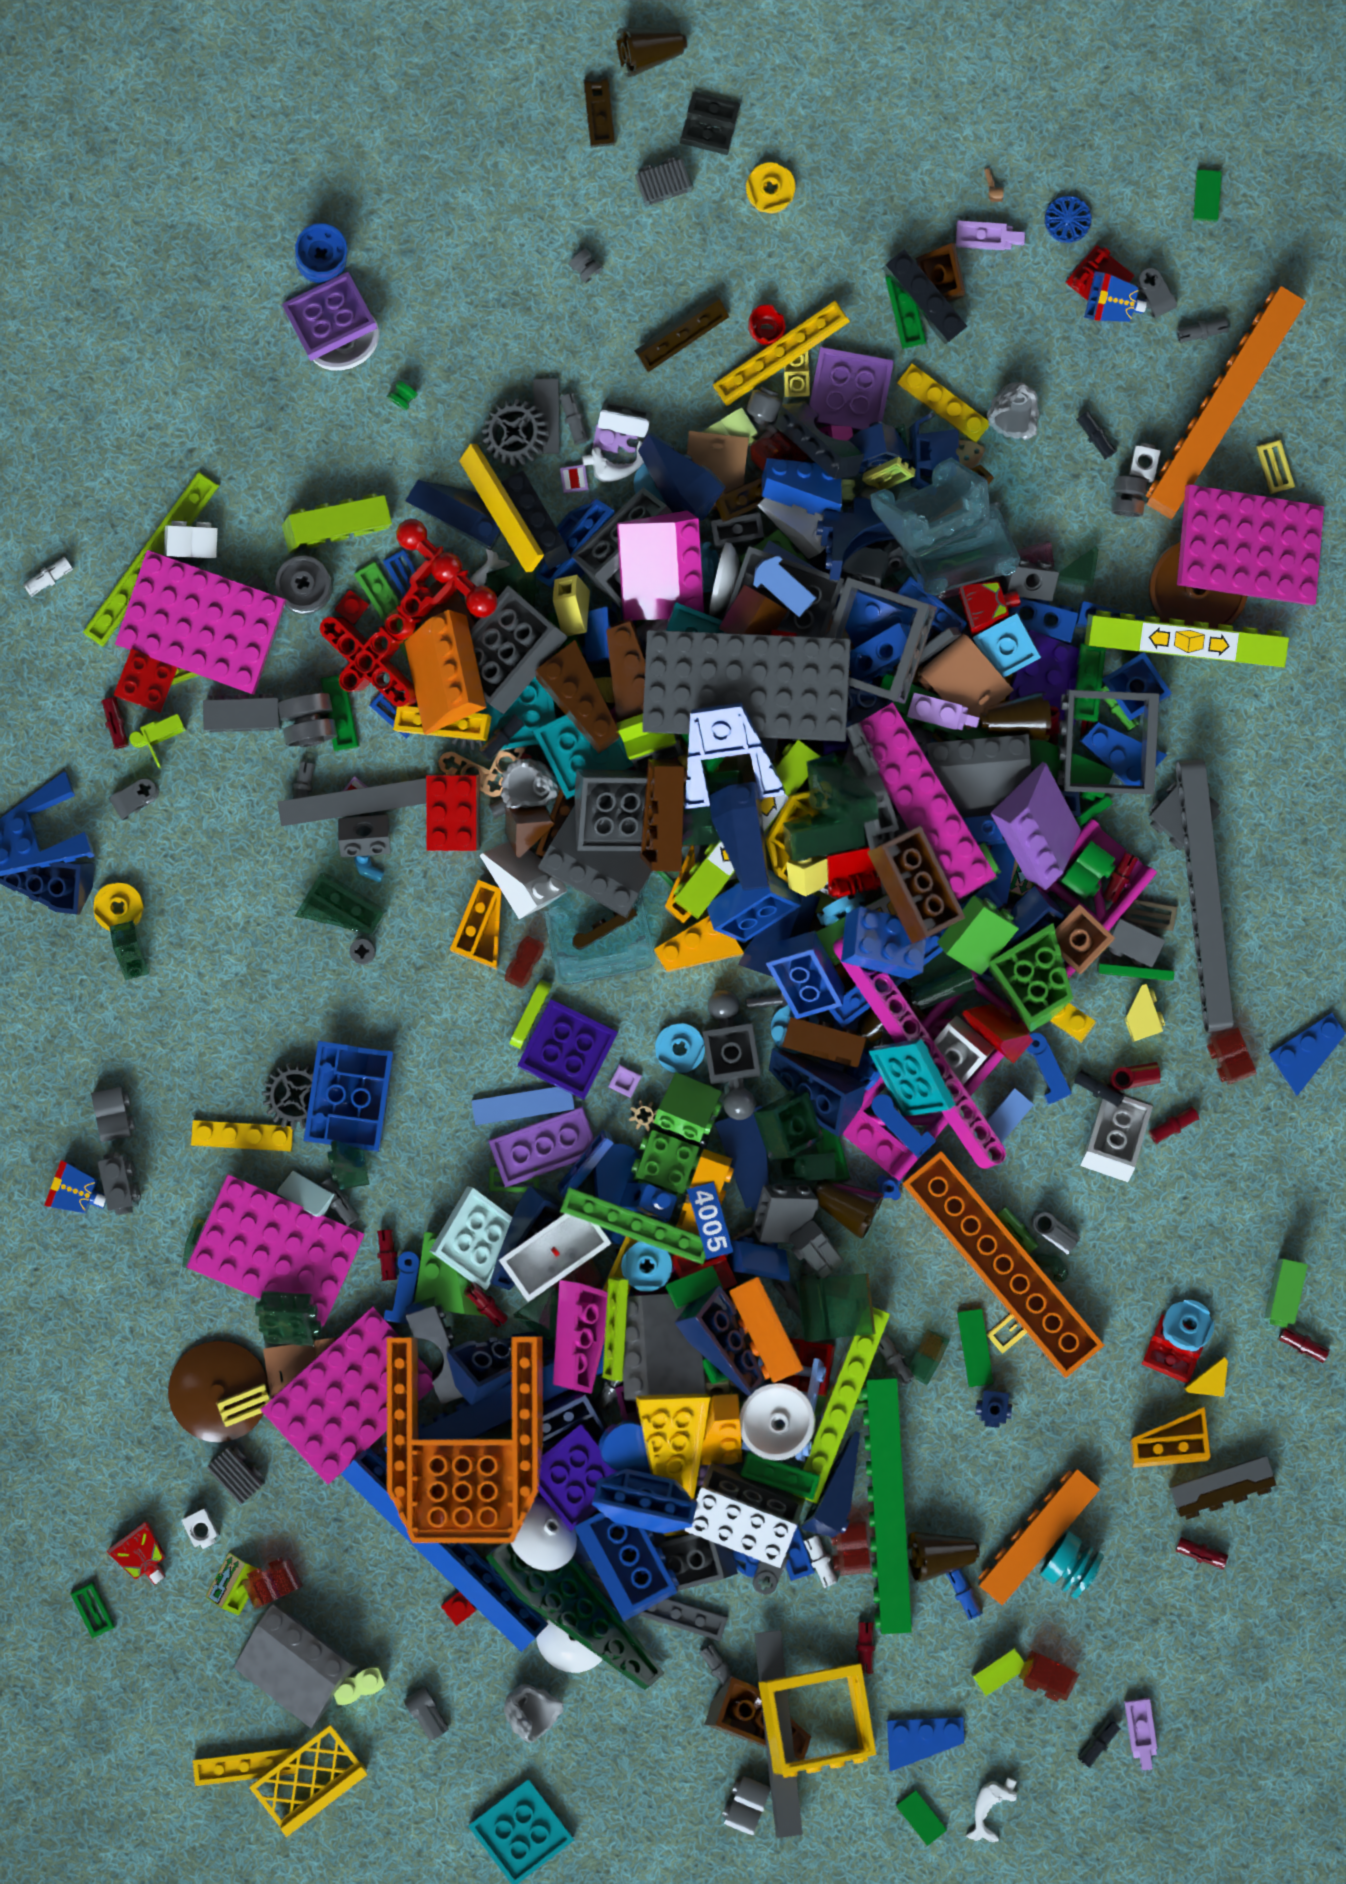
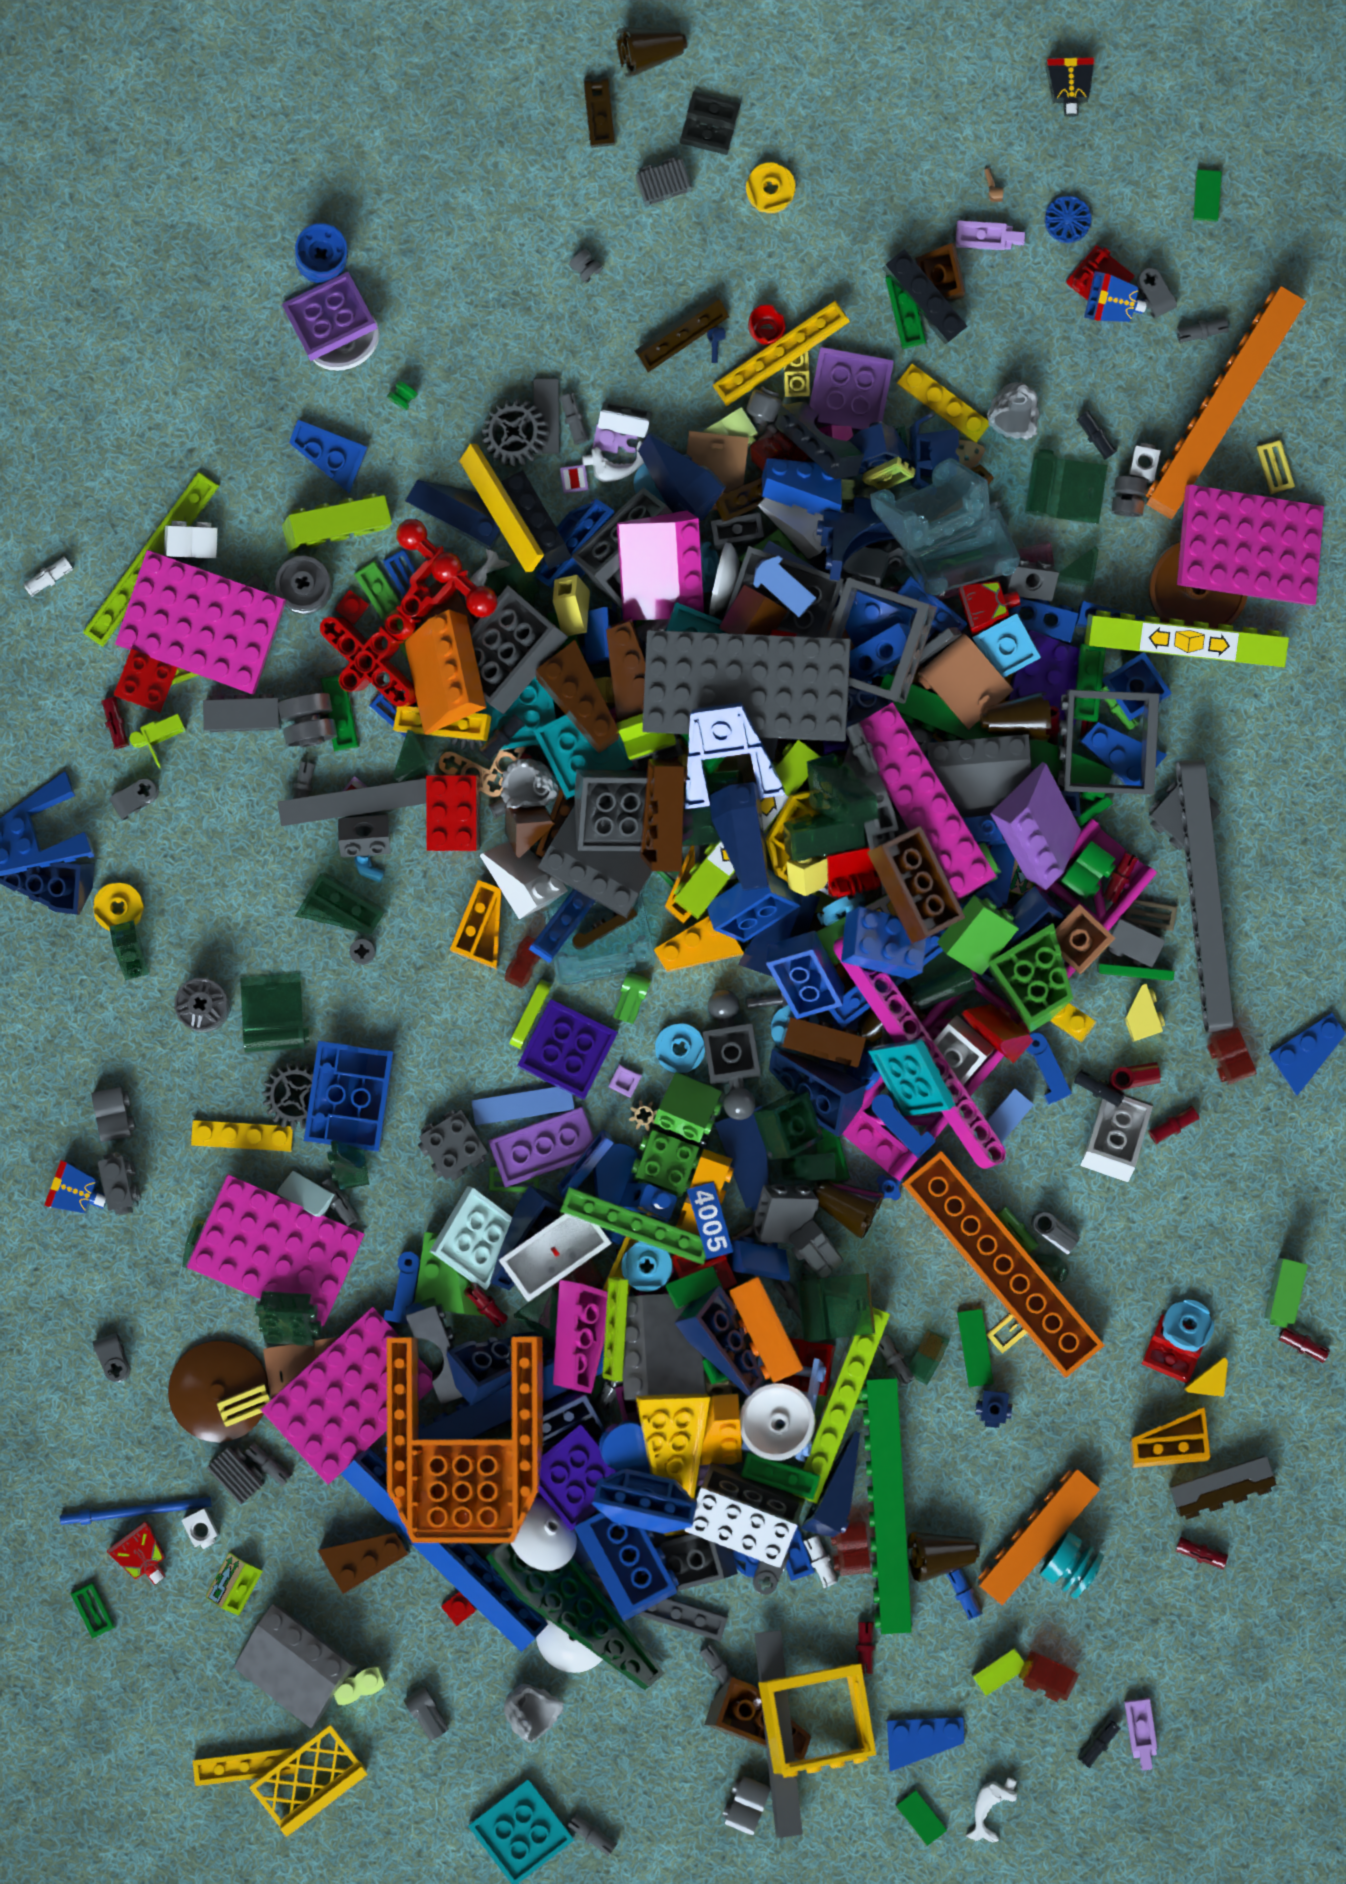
clear red brick [242,1557,303,1609] -> none
dark red pin [377,1229,398,1281] -> none
lavender hinge [907,692,979,730] -> none
none -> blue bar [60,1497,212,1525]
none -> dark grey piece [93,1332,130,1382]
none -> flat silver wheel [174,978,230,1032]
none -> clear green door [240,973,310,1053]
none -> dark grey pin [244,1442,293,1487]
none -> blue wing [289,420,368,494]
none -> reddish brown wedge [317,1531,410,1594]
none -> clear green slope [393,730,431,783]
none -> dark grey brick [418,1109,488,1181]
none -> blue tile [529,889,596,963]
none -> dark grey pin [567,1813,618,1857]
none -> bright green piece [613,971,652,1024]
none -> dark blue hand [707,327,726,363]
none -> clear green door [1025,449,1108,524]
none -> black torso [1045,58,1094,117]

